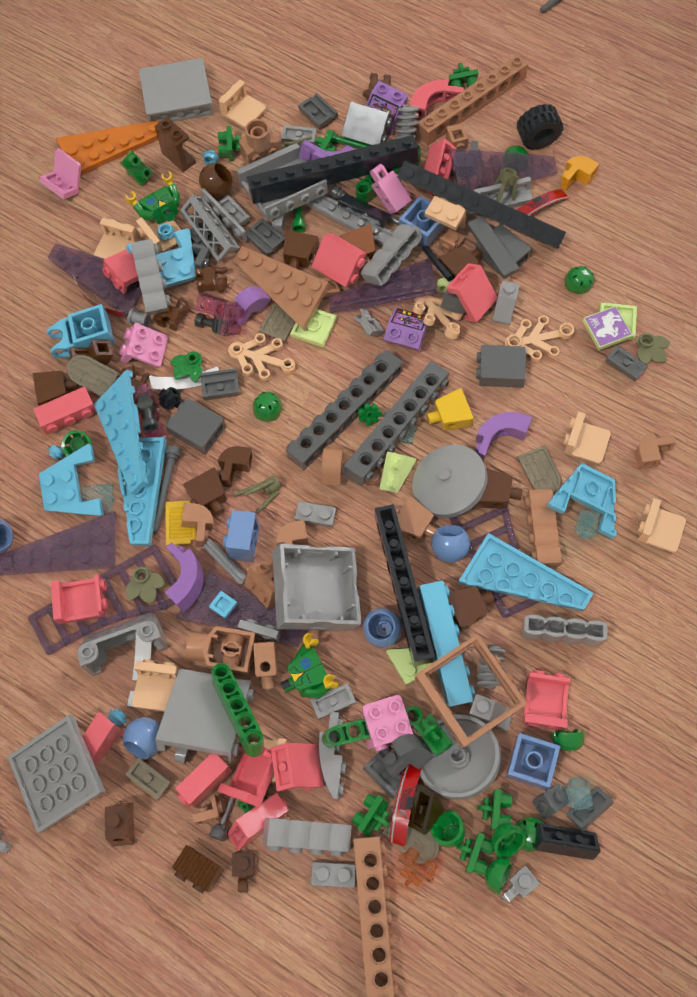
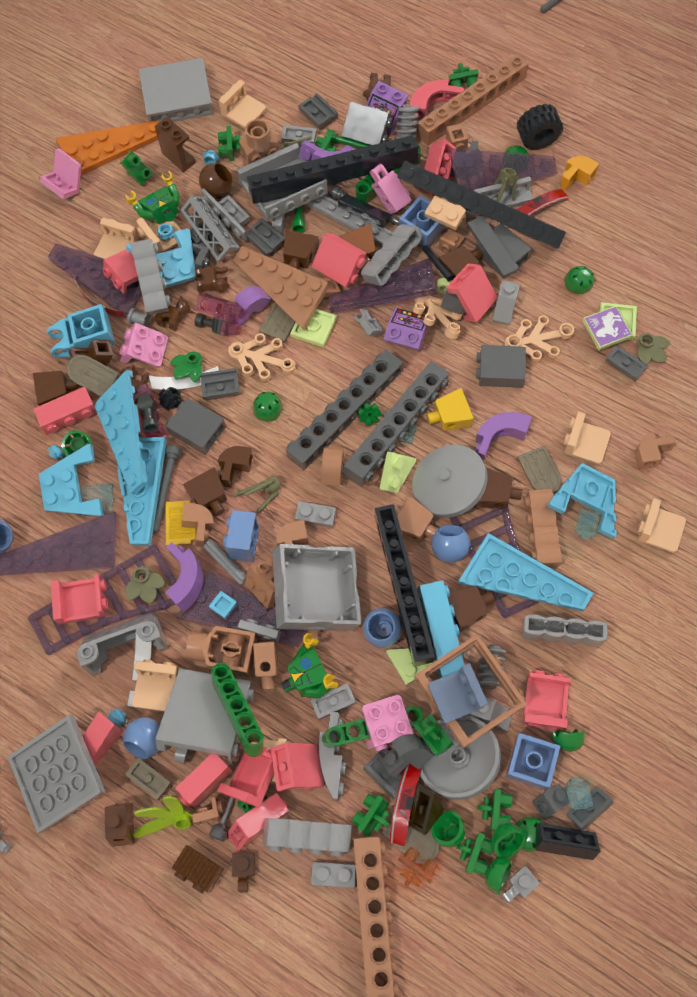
none -> lime plant [133,796,193,838]
none -> sand blue bracket [428,663,488,724]

